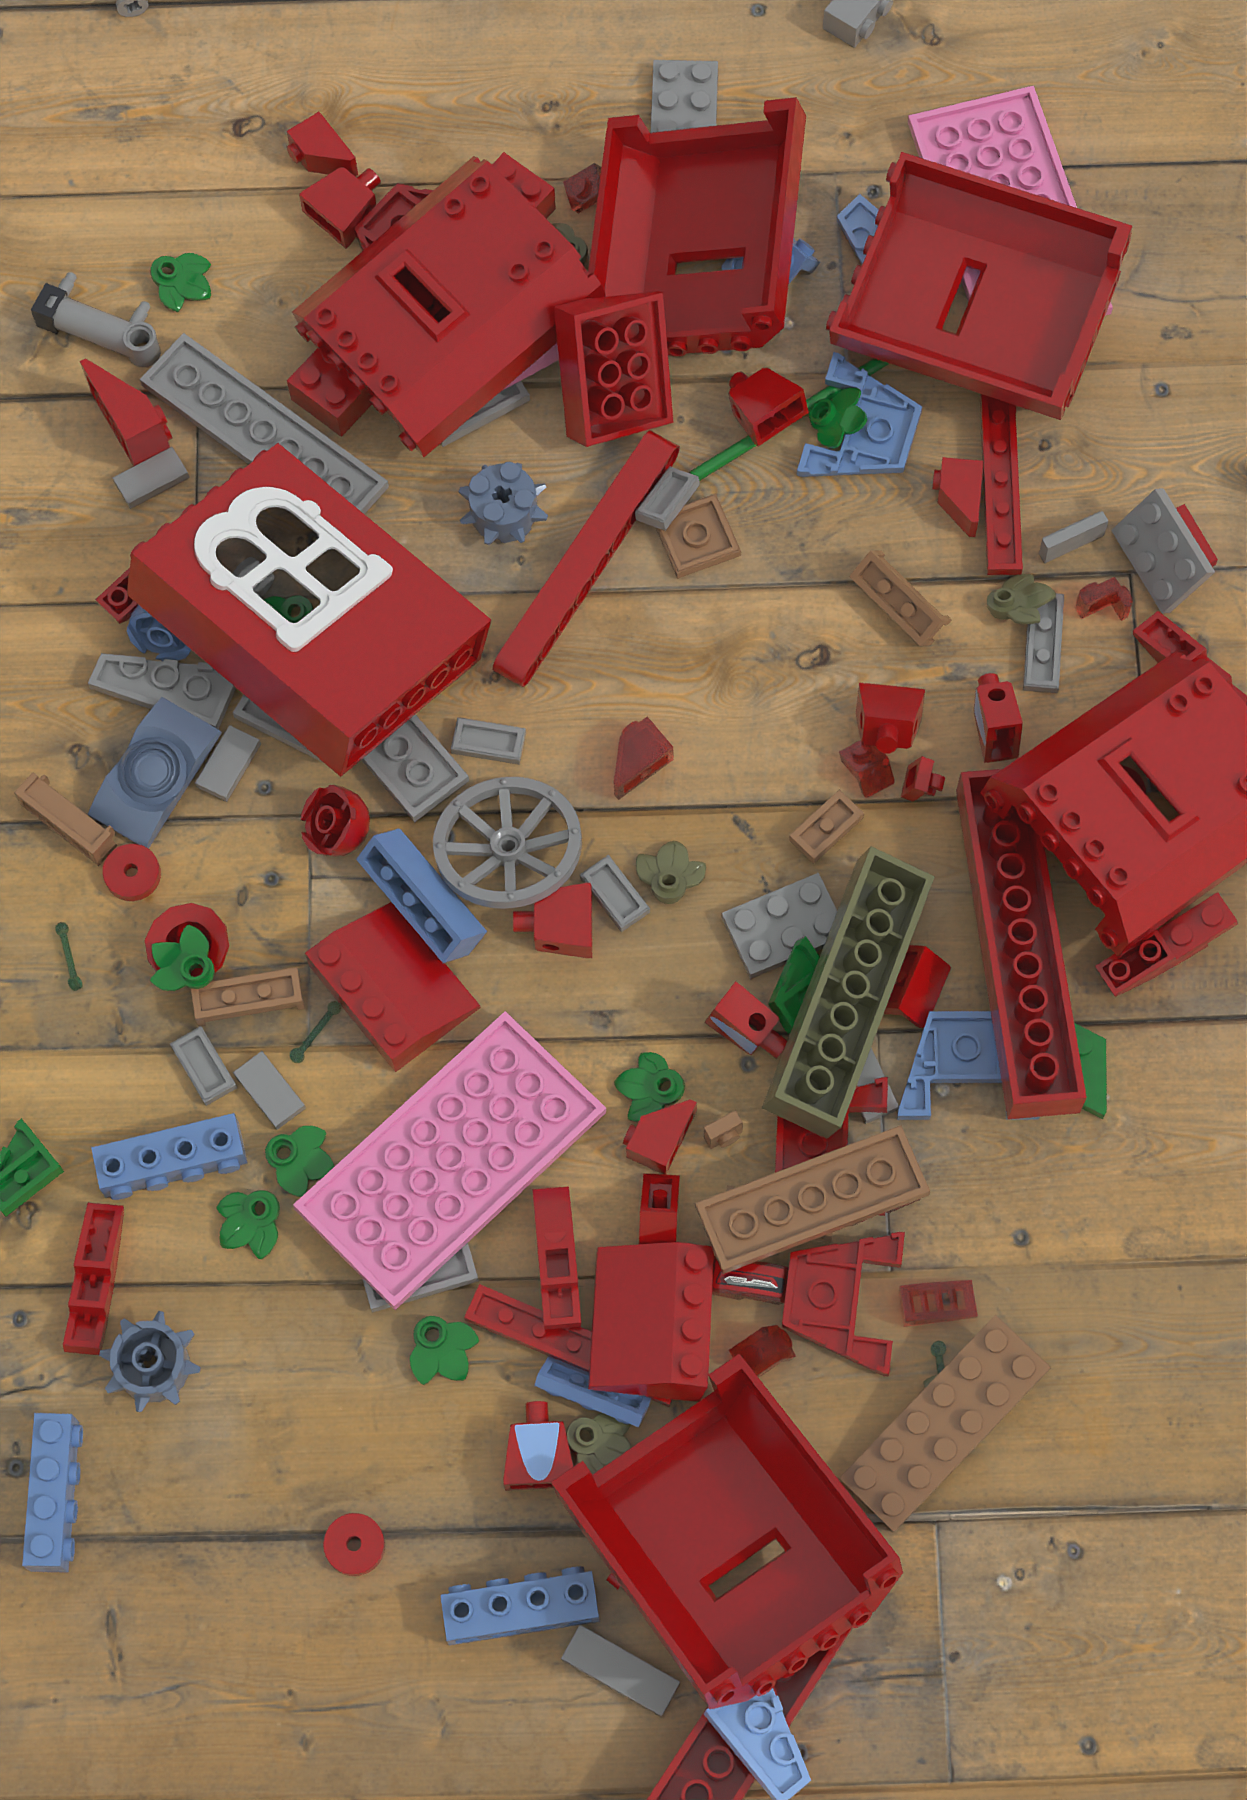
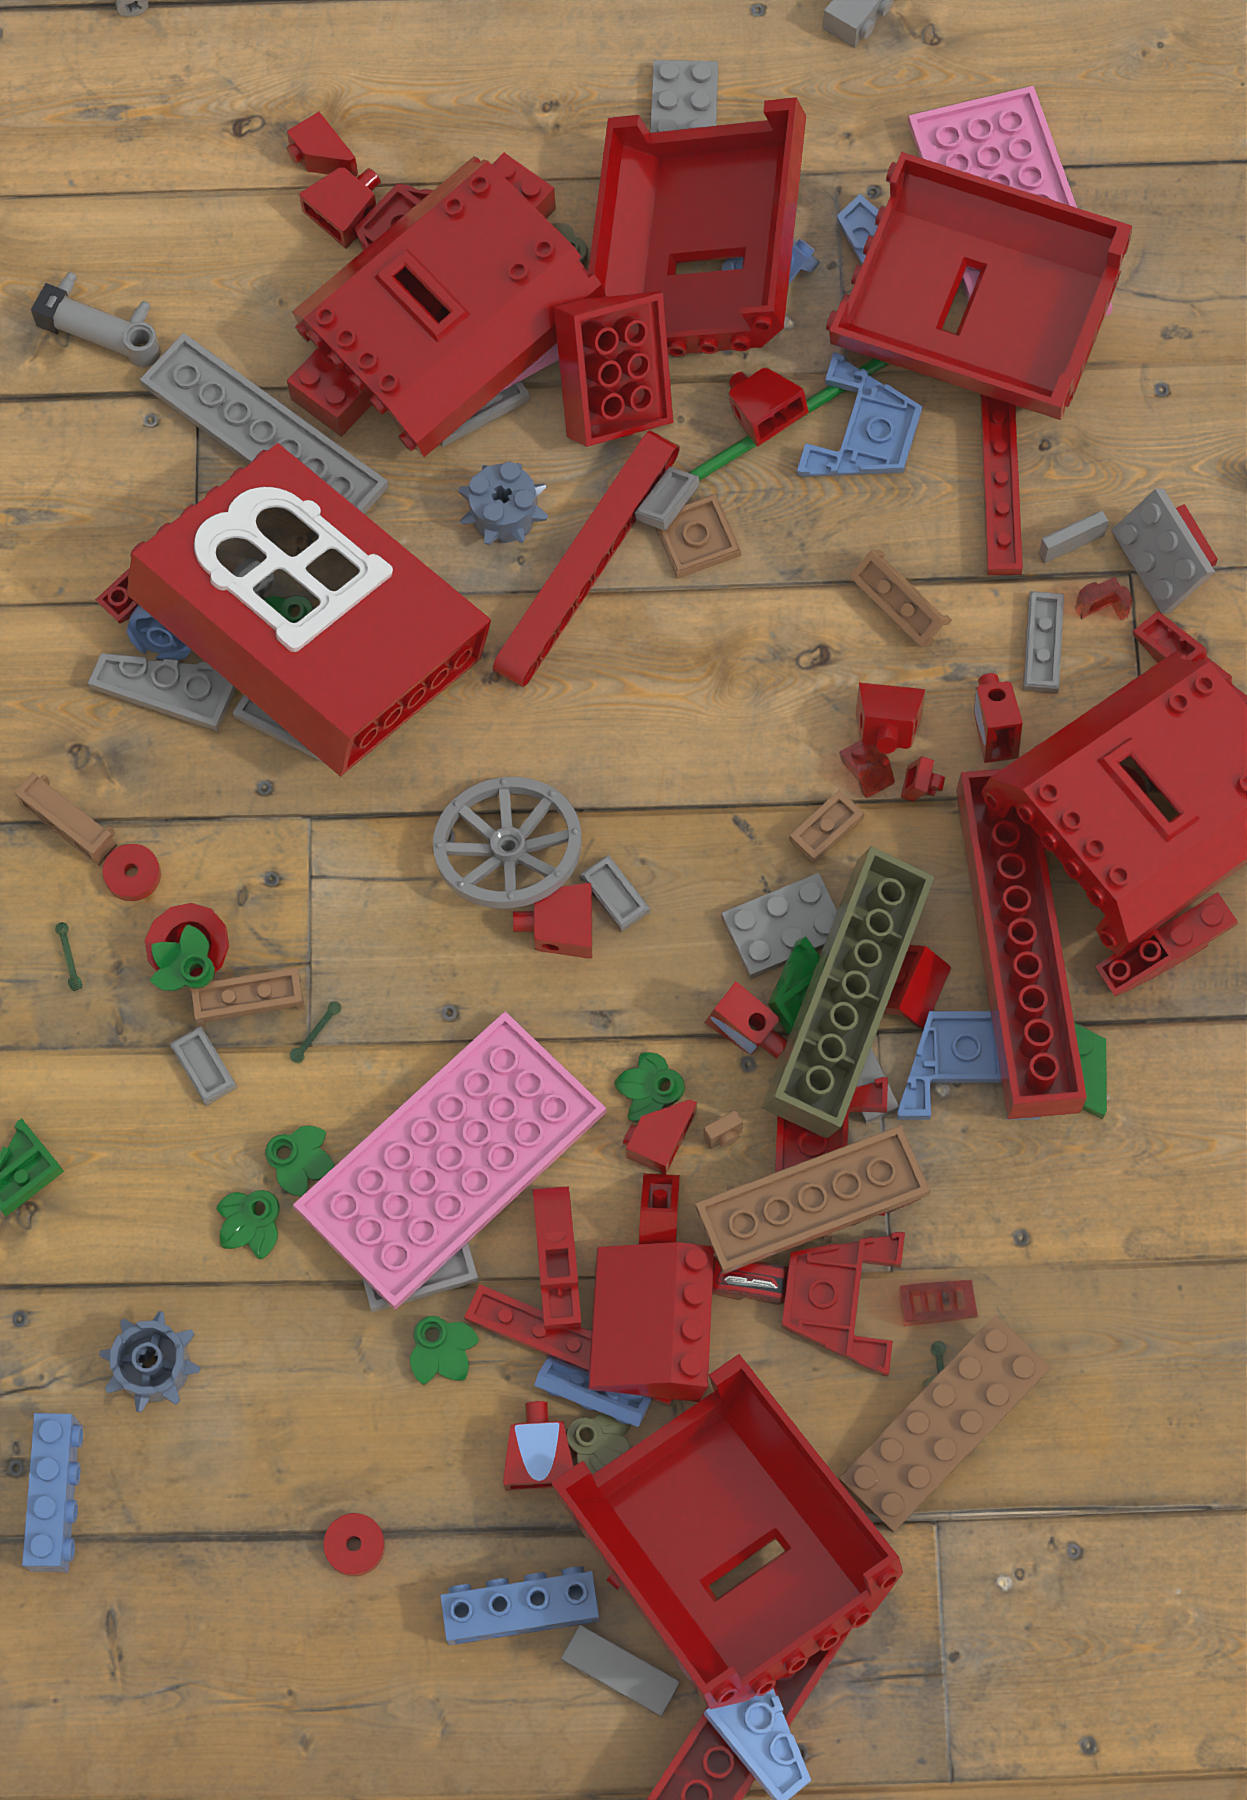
red slope [62,1202,124,1355] -> none
red slope [80,358,173,467] -> none
sand blue slope [88,697,222,849] -> none
medium blue brick [91,1113,248,1200] -> none
light grey tile [113,447,190,509] -> none
green plate [150,253,211,312] -> none
light grey tile [195,725,261,802] -> none
light grey tile [233,1051,306,1130] -> none
red cylinder [301,785,370,856] -> none
red slope [305,902,481,1072] -> none
medium blue brick [356,828,487,963] -> none
light grey plate [362,714,469,823] -> none
light grey tile [451,717,526,765] -> none
clear red bracket [563,163,602,213] -> none
clear red slope [614,716,674,800] -> none
olive plate [636,841,706,904] -> none
clear red bracket [729,1325,796,1378] -> none
green plate [809,388,867,449] -> none
red slope [932,457,983,537] -> none
olive plate [987,574,1056,624] -> none

